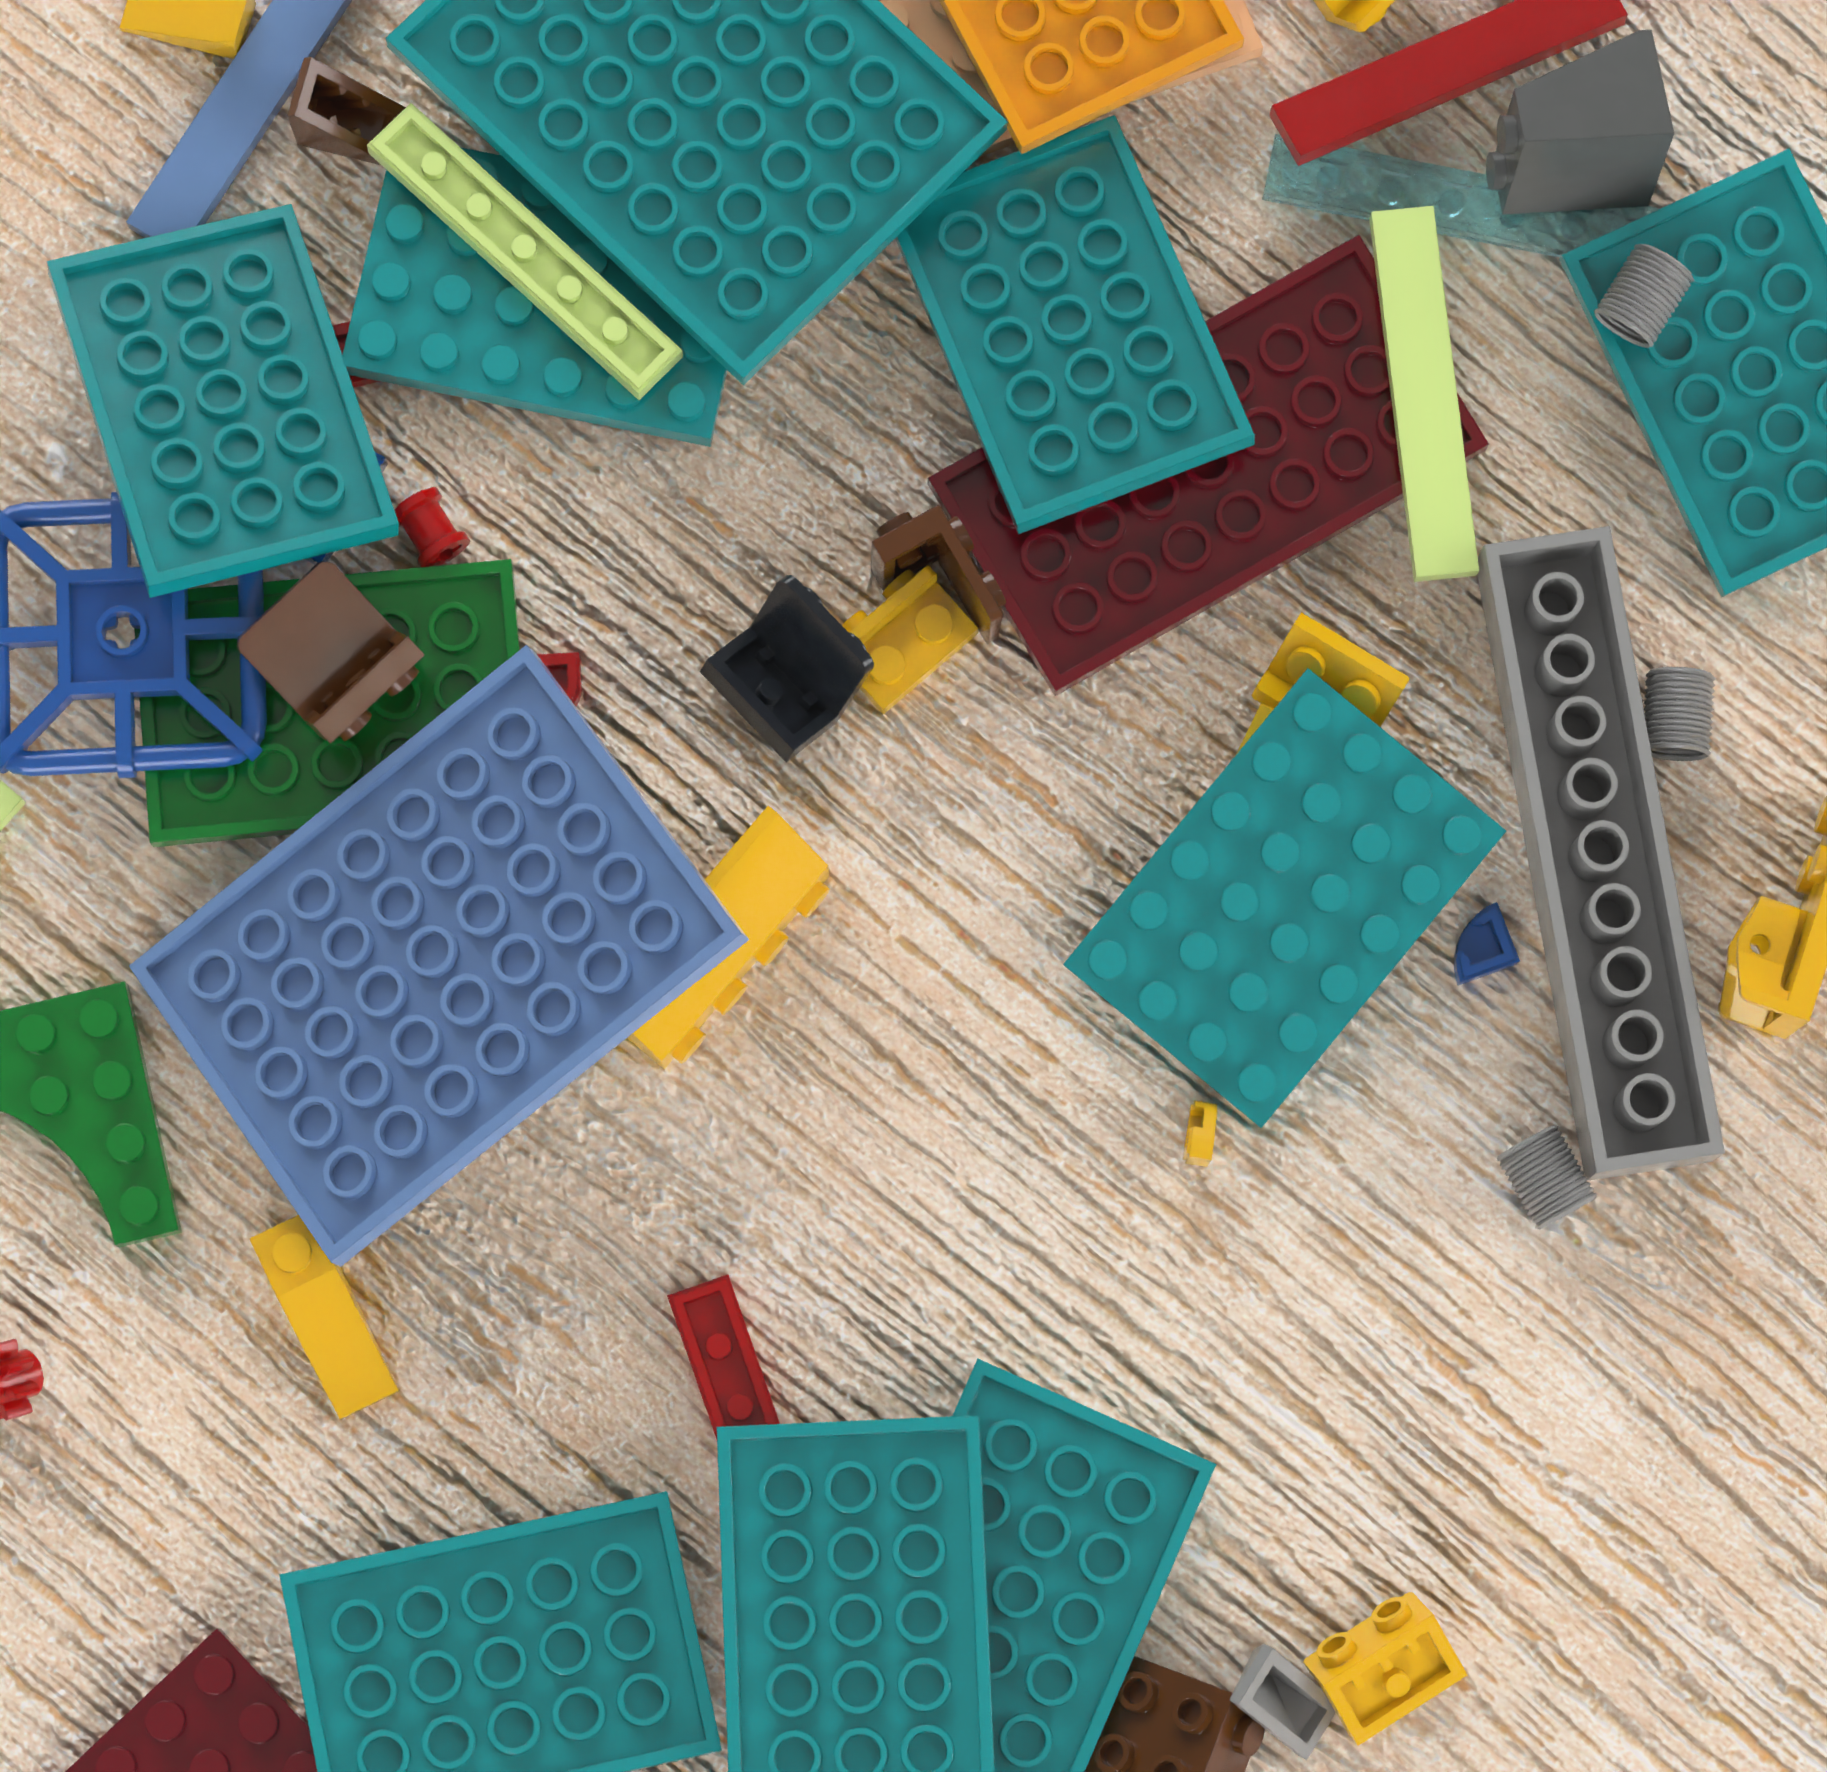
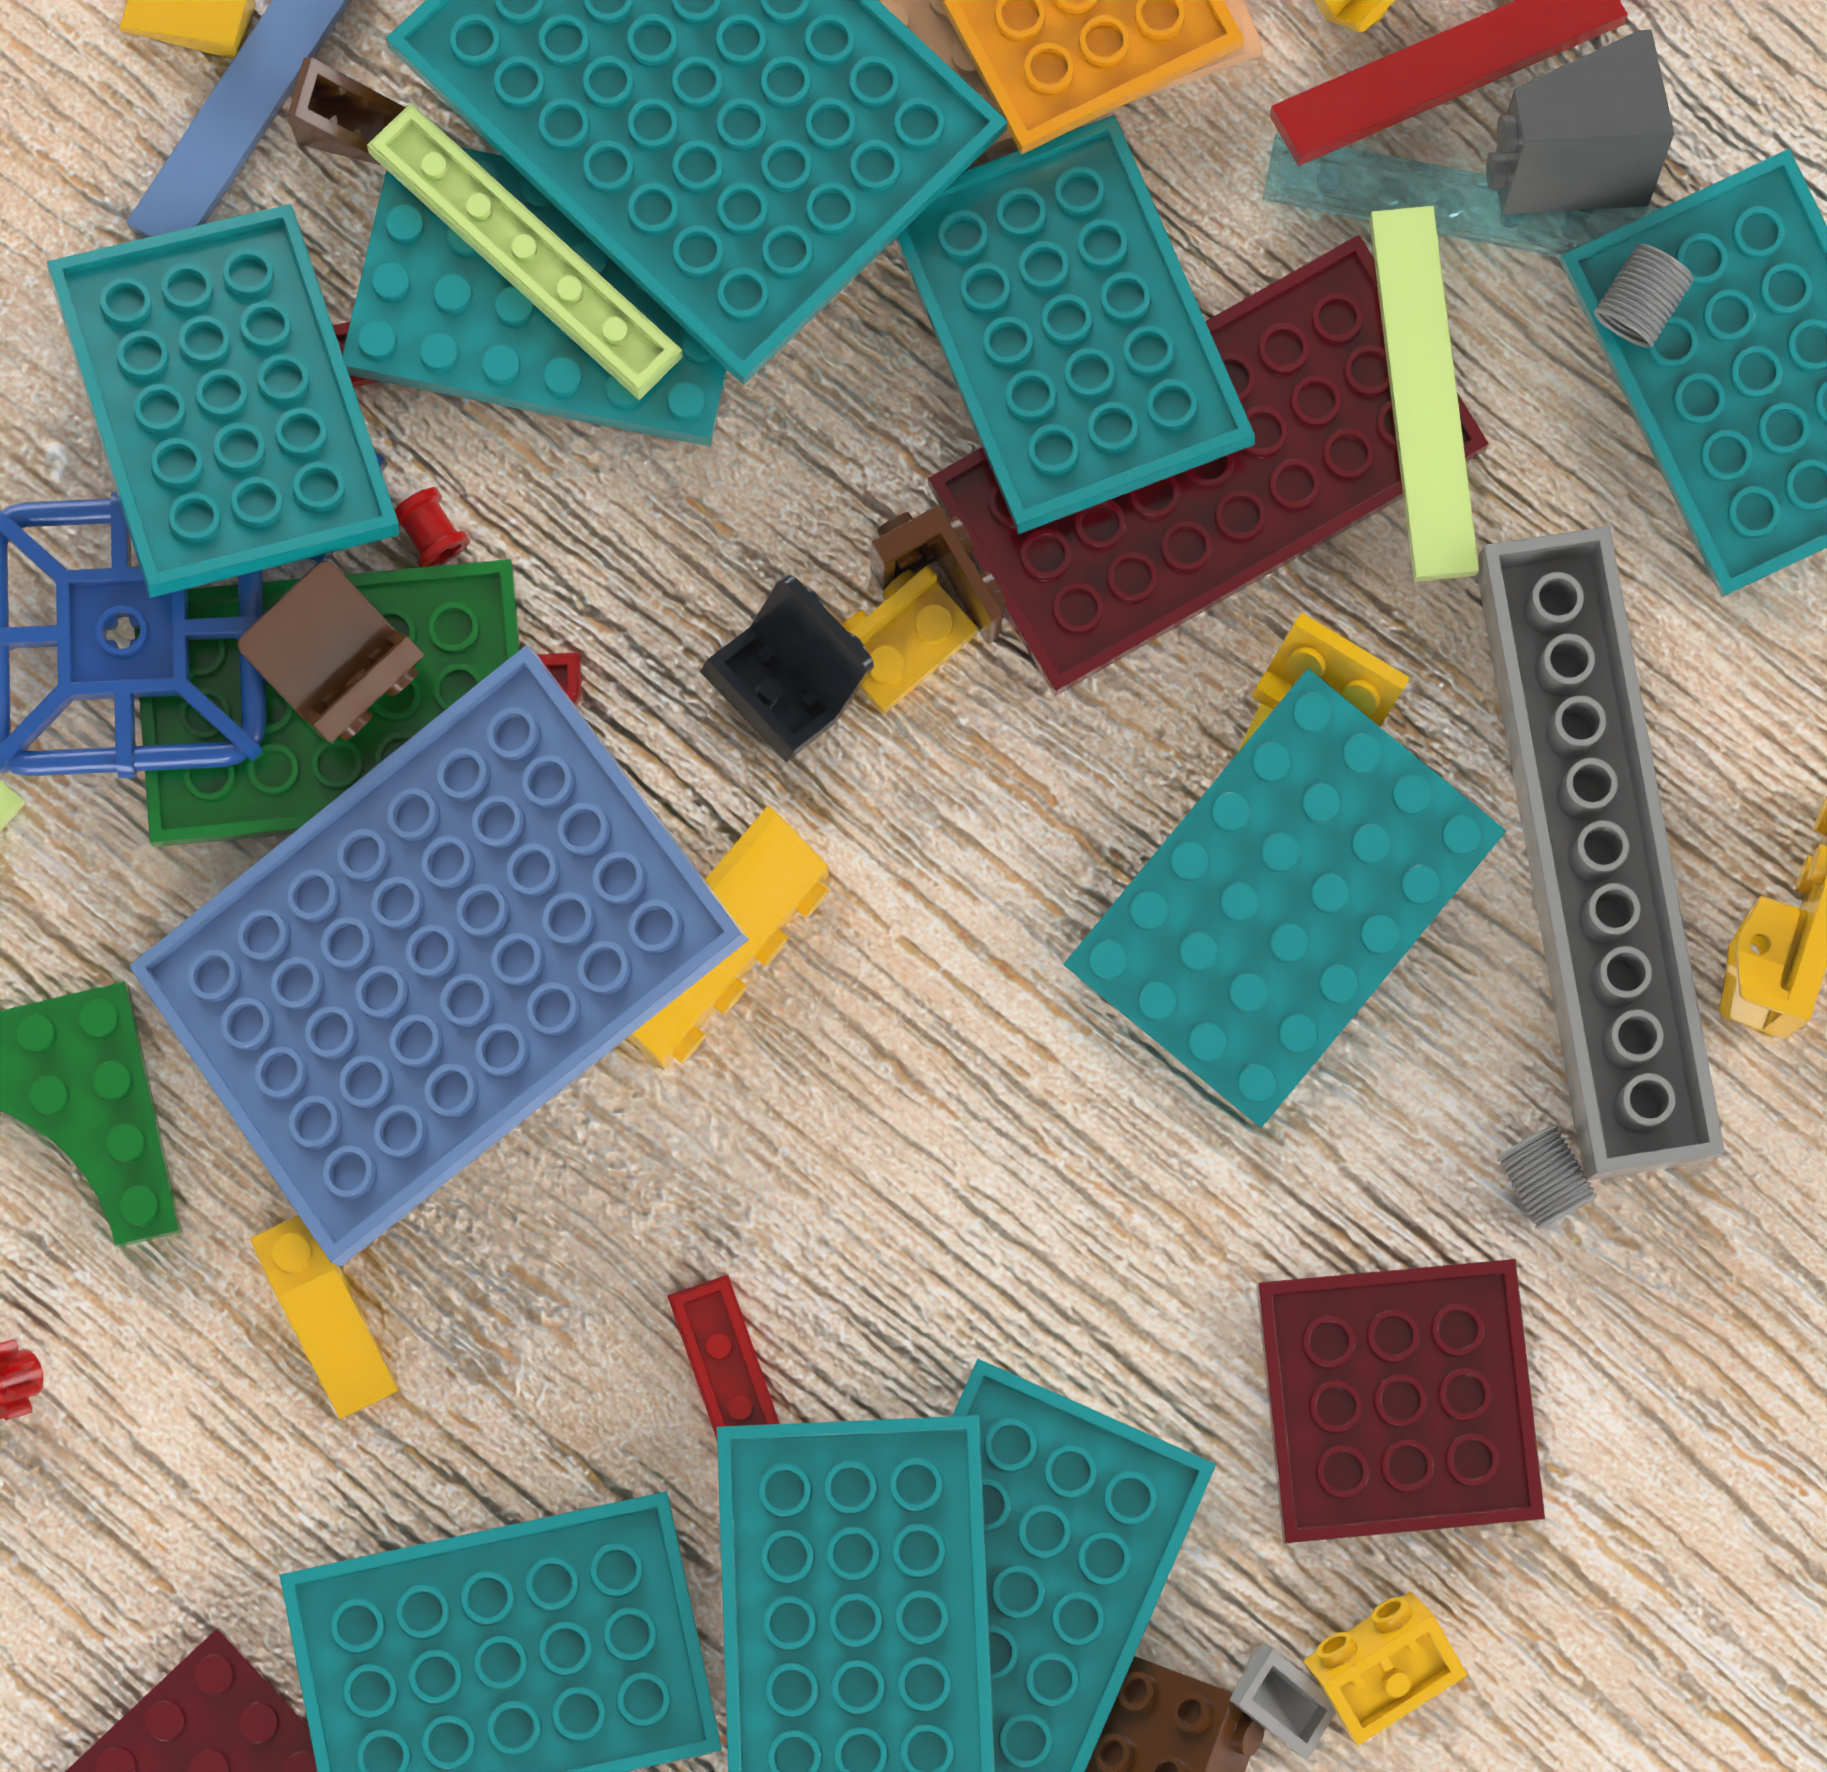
yellow tile [1182,1100,1217,1167] -> none
blue tile [1454,902,1520,986] -> none
light grey piece [1644,667,1716,761] -> none
none -> dark red plate [1256,1259,1545,1544]

